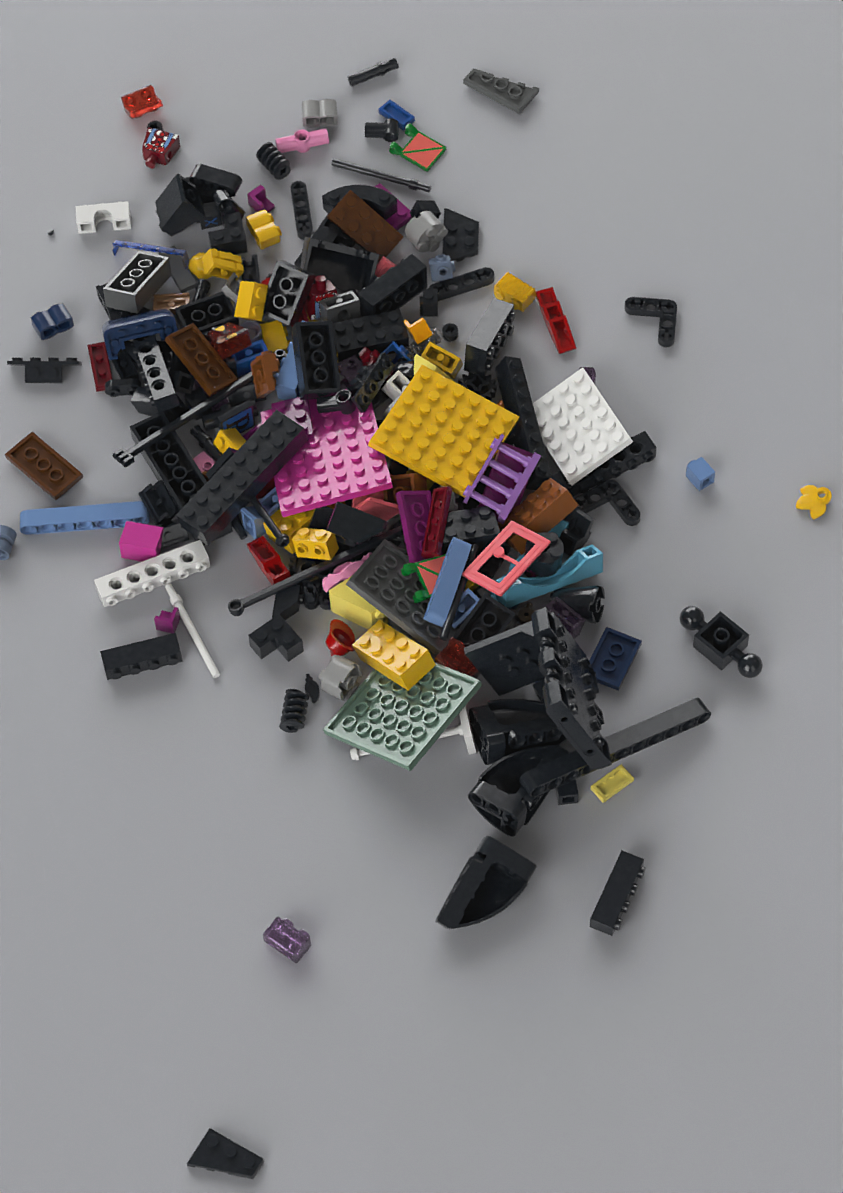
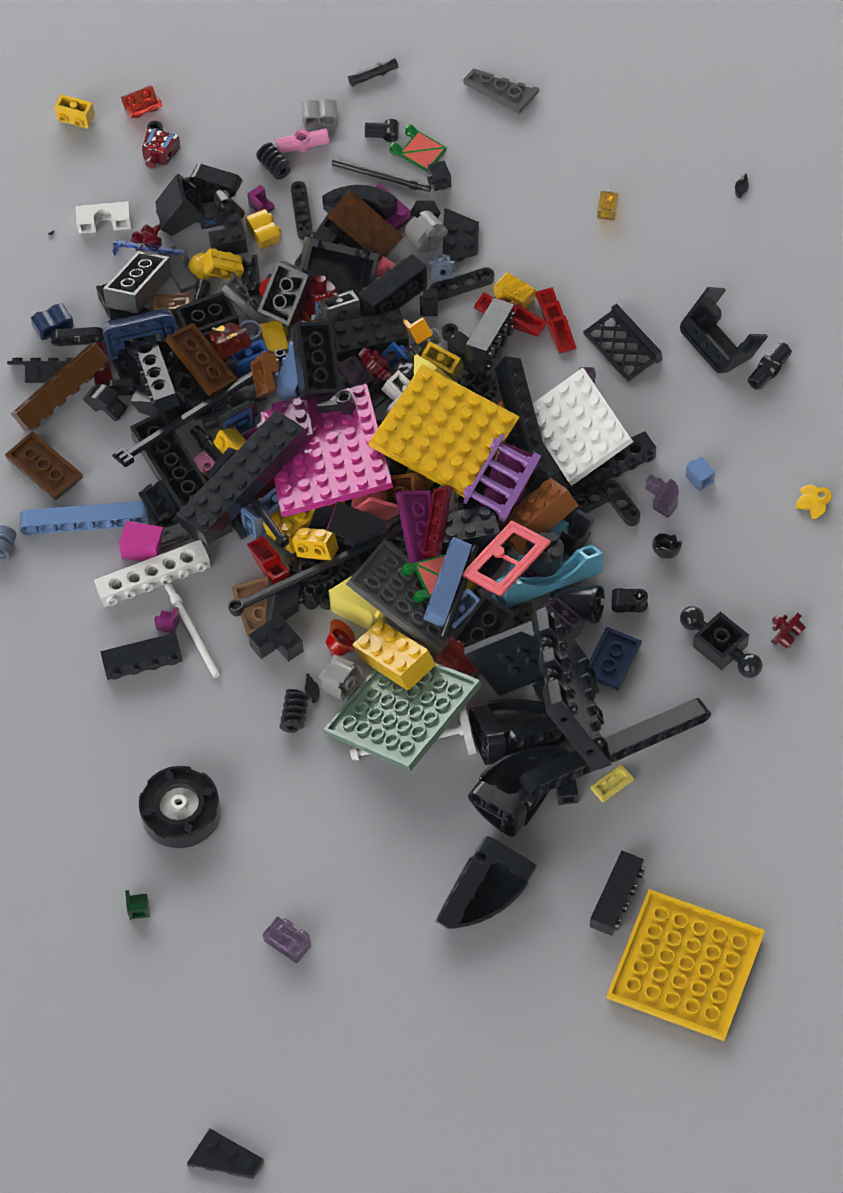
yellow brick [234,281,268,322] -> none
bright pink piece [322,552,372,593] -> none
black bracket [347,352,394,413] -> none
blue tile [378,99,415,131] -> none
black beam [625,297,677,348] -> none
none -> reddish brown brick [10,343,109,431]
none -> black beam [51,327,104,346]
none -> yellow brick [54,94,95,129]
none -> black brick [82,384,128,421]
none -> dark green panel [125,890,150,920]
none -> dark red hips [130,224,162,251]
none -> black piece [139,766,221,848]
none -> medium nougat wing [232,576,269,637]
none -> black brick [427,160,451,191]
none -> black brick [447,331,469,364]
none -> red slope [474,292,547,337]
none -> black fence [583,303,663,382]
none -> clear yellow brick [597,191,619,221]
none -> yellow plate [606,889,765,1042]
none -> black piece [611,588,648,613]
none -> clear purple brick [646,474,679,518]
none -> black hair [652,533,682,559]
none -> black windscreen [680,287,768,373]
none -> black piece [735,173,749,199]
none -> black piece [747,342,792,390]
none -> dark red hips [771,612,806,649]

